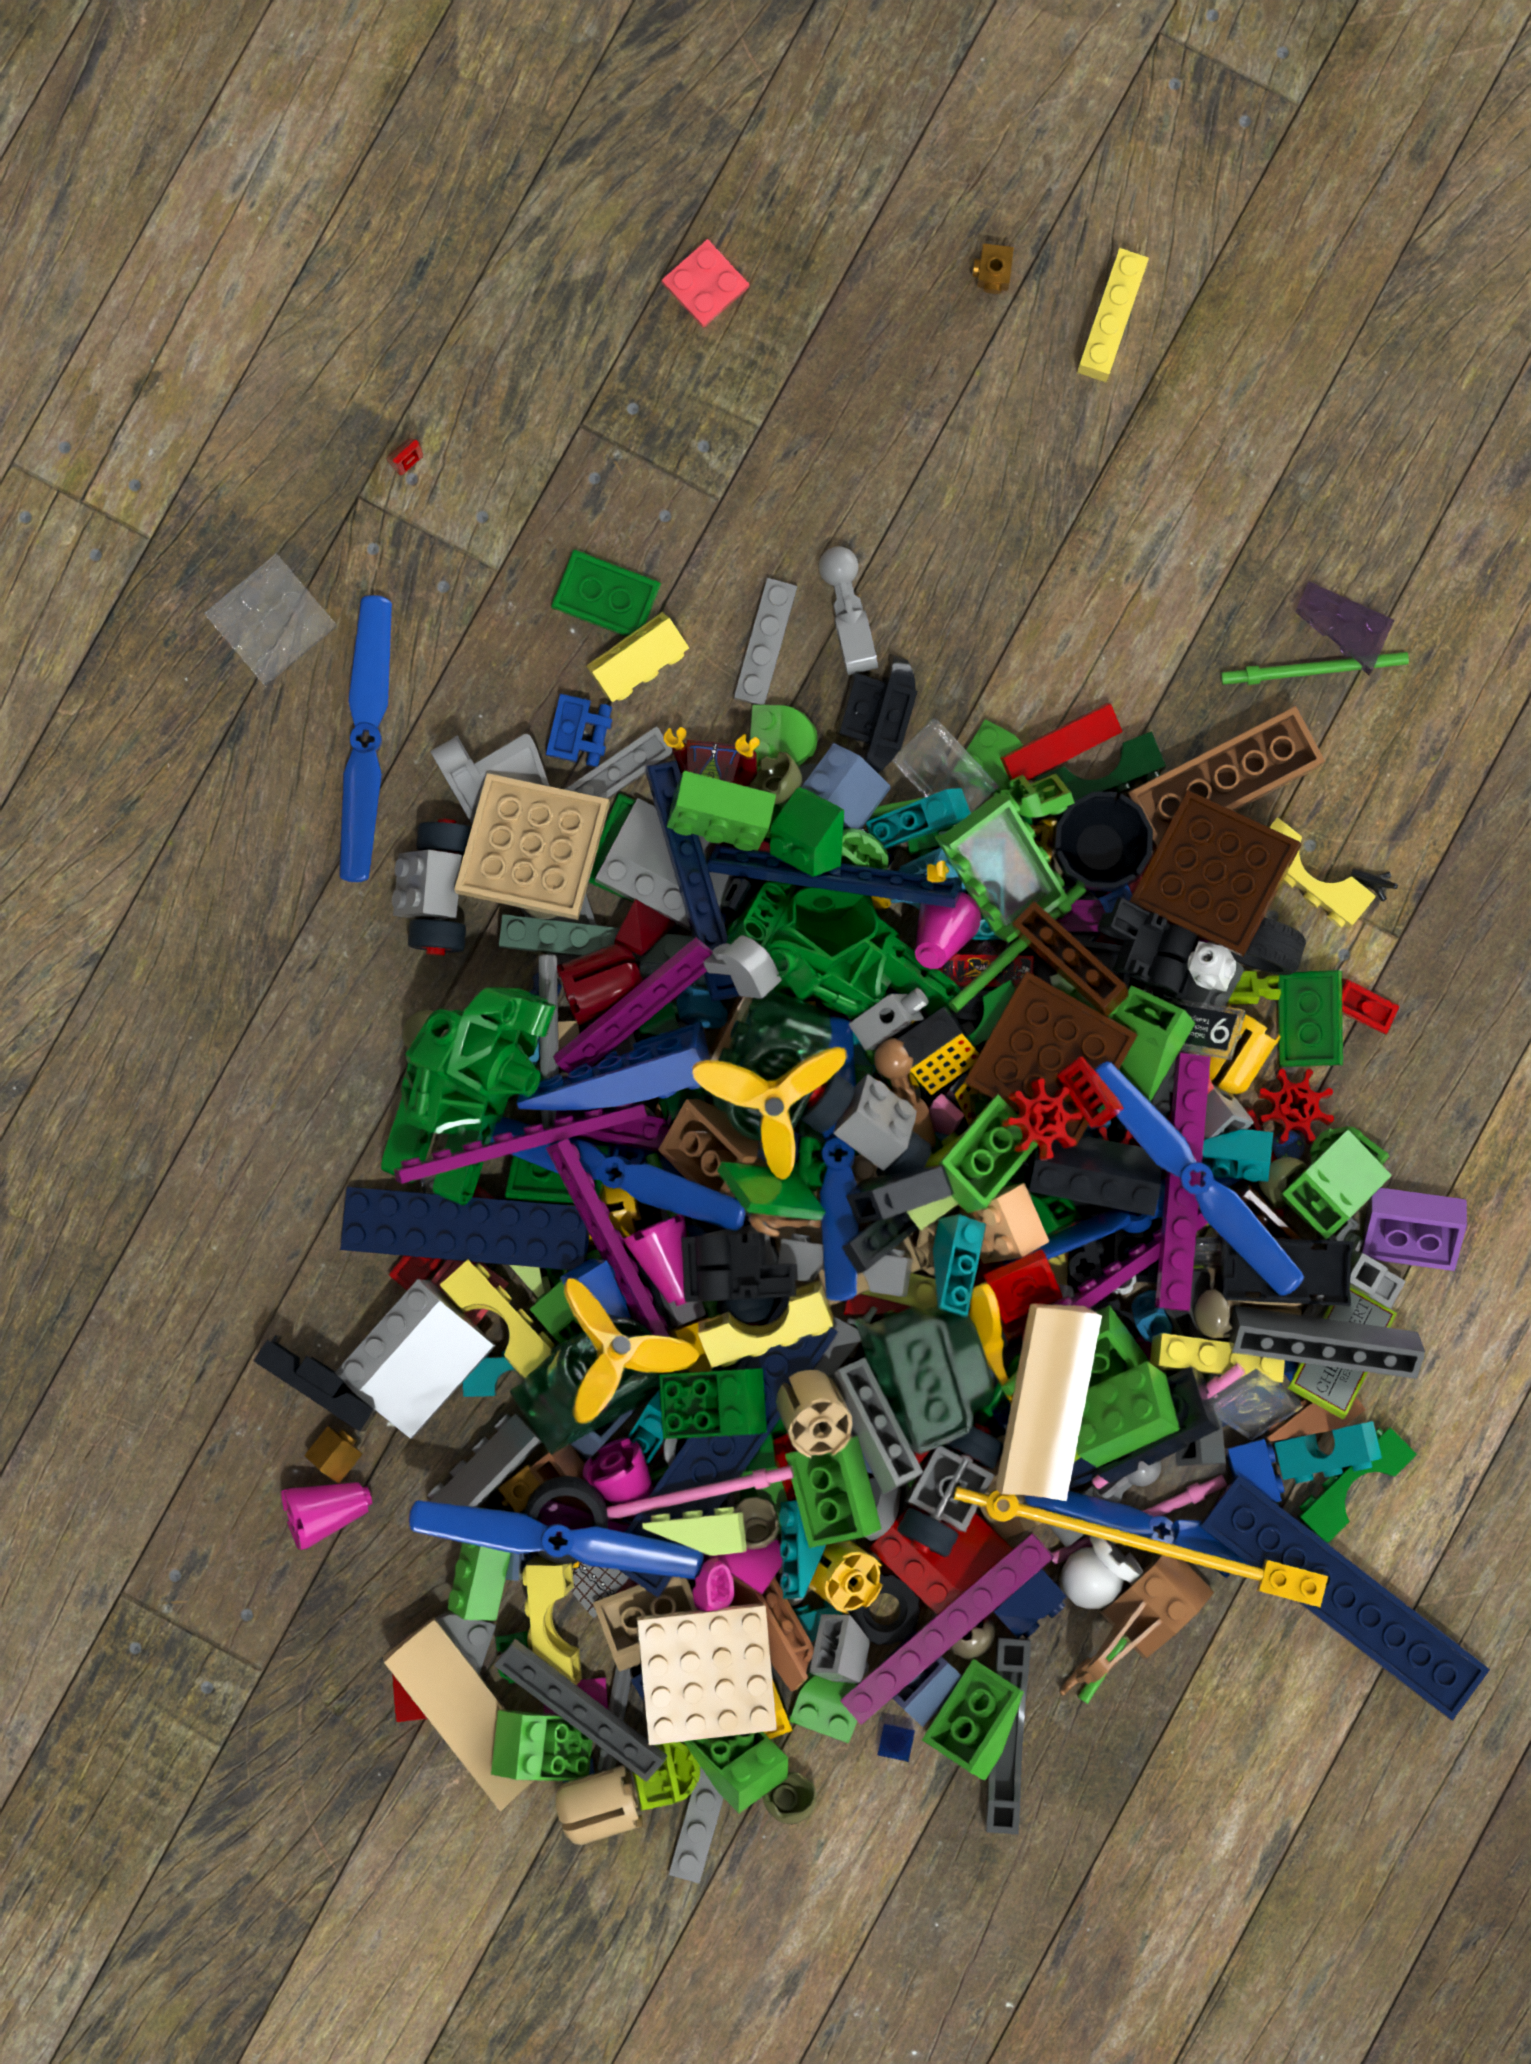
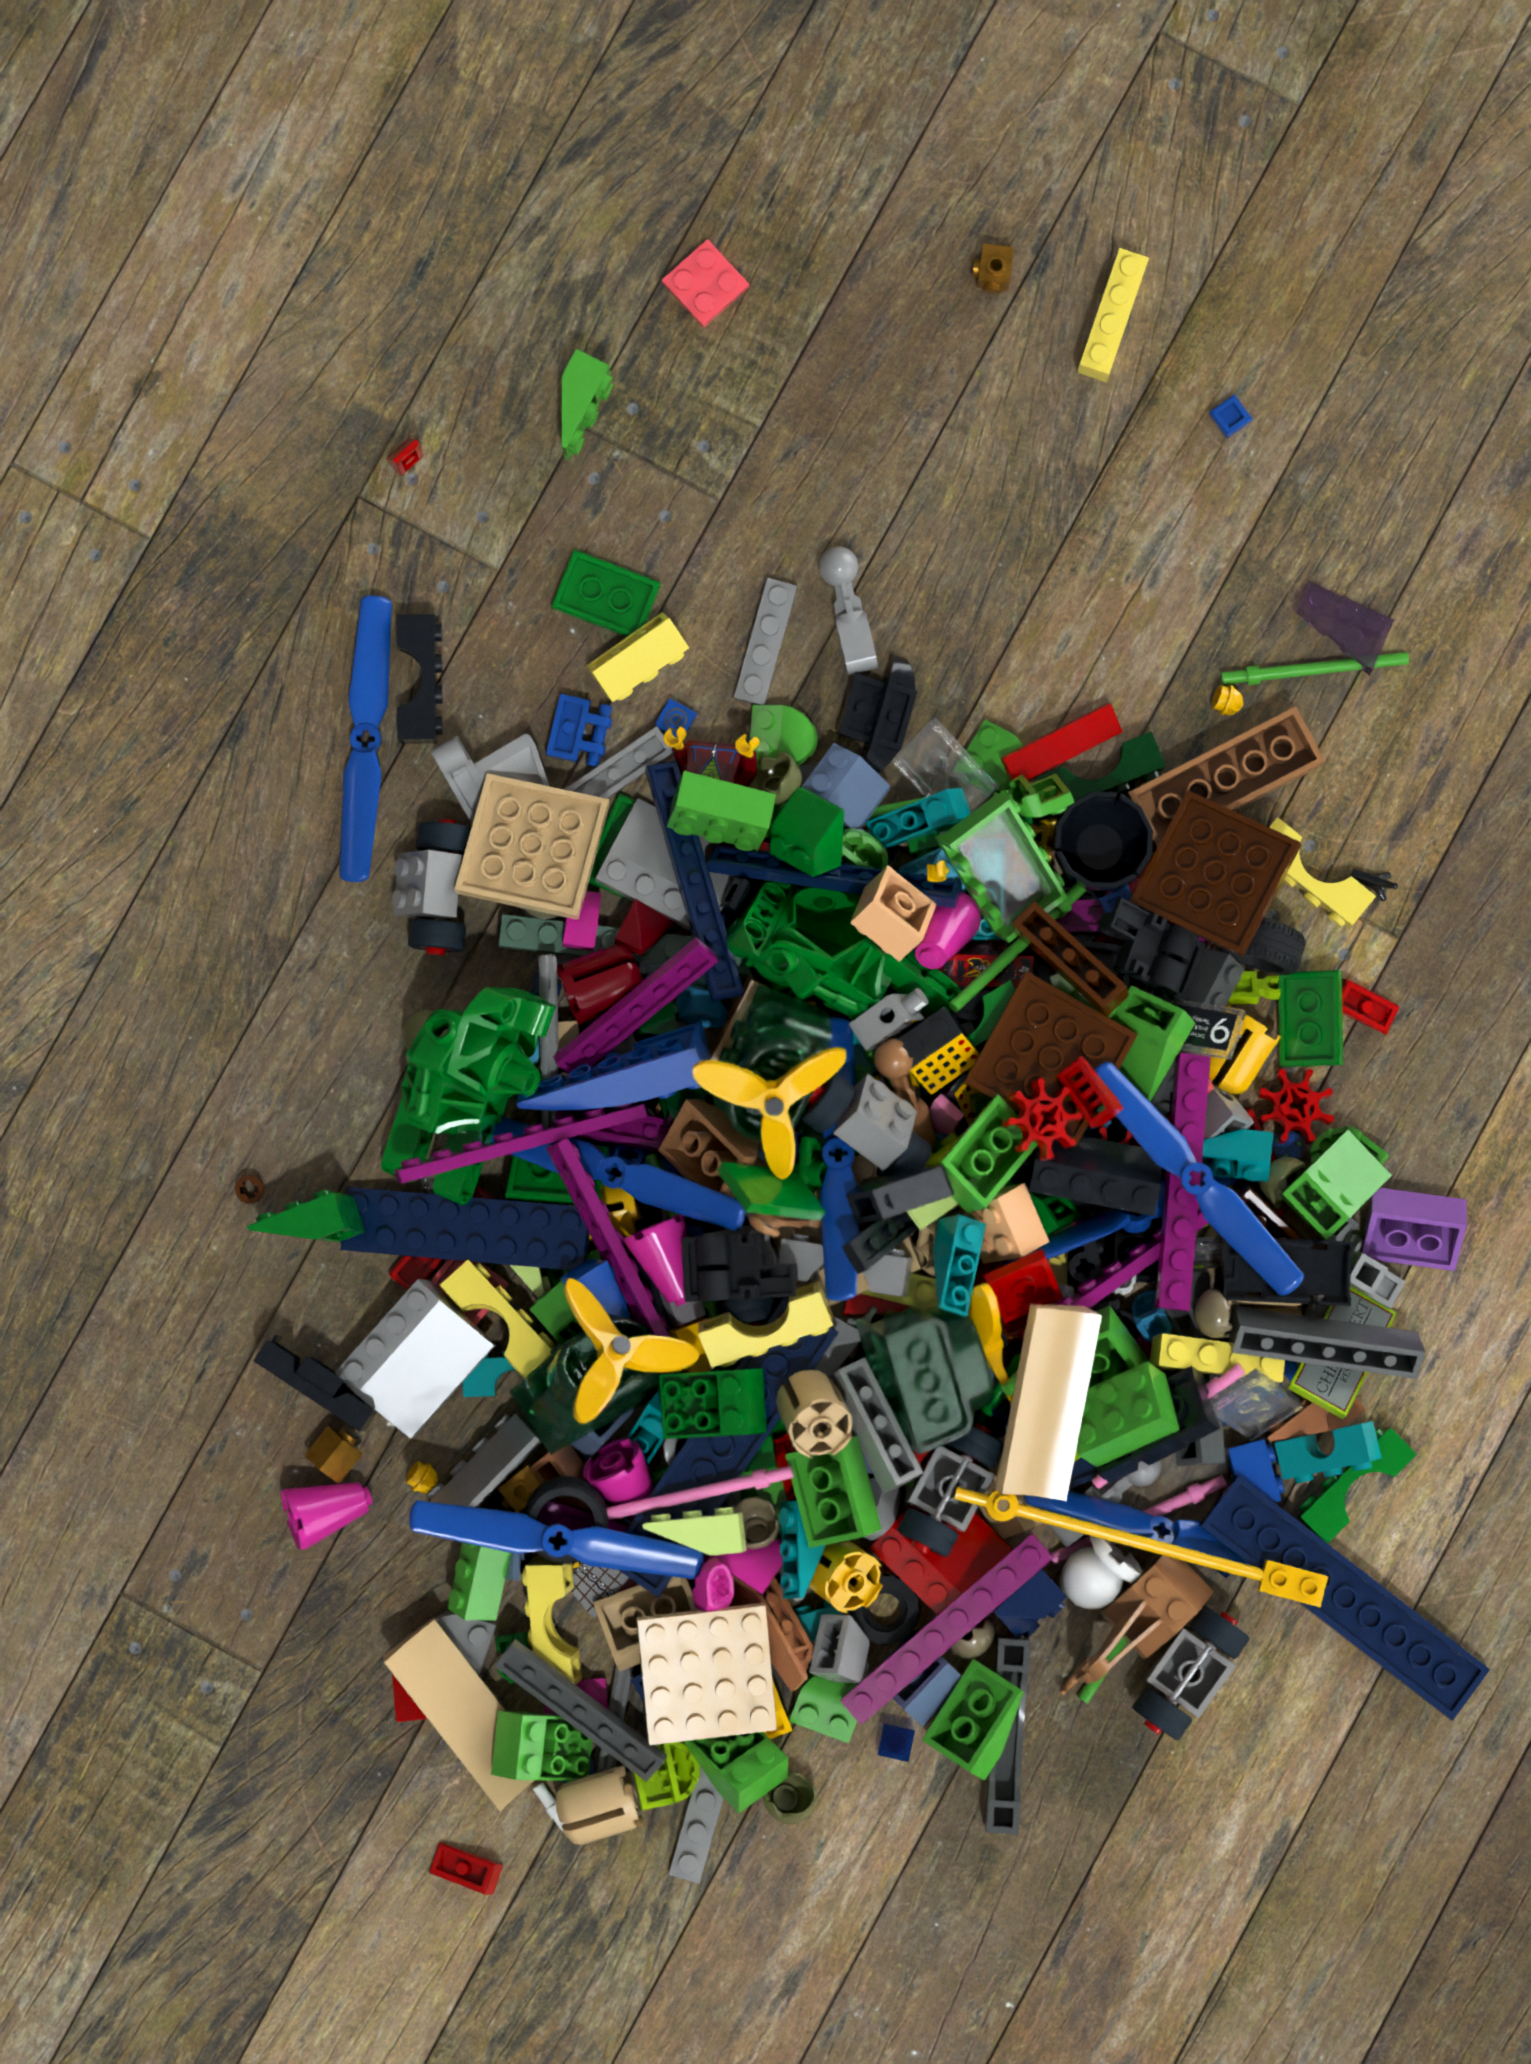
clear plate [204,553,337,686] -> none
light grey brick [703,936,782,998] -> none
white brick [1188,941,1236,991] -> none
none -> reddish brown bush [235,1175,264,1204]
none -> green slope [247,1189,365,1243]
none -> black arch [397,614,443,744]
none -> yellow plate [405,1461,438,1493]
none -> red slope [429,1842,503,1895]
none -> white piece [533,1782,564,1833]
none -> bright green slope [562,349,614,461]
none -> dark pink slope [562,891,602,952]
none -> blue tile [654,698,697,738]
none -> light nougat brick [850,865,937,962]
none -> brick [1132,1606,1250,1741]
none -> blue tile [1209,394,1253,439]
none -> yellow plate [1211,684,1243,715]

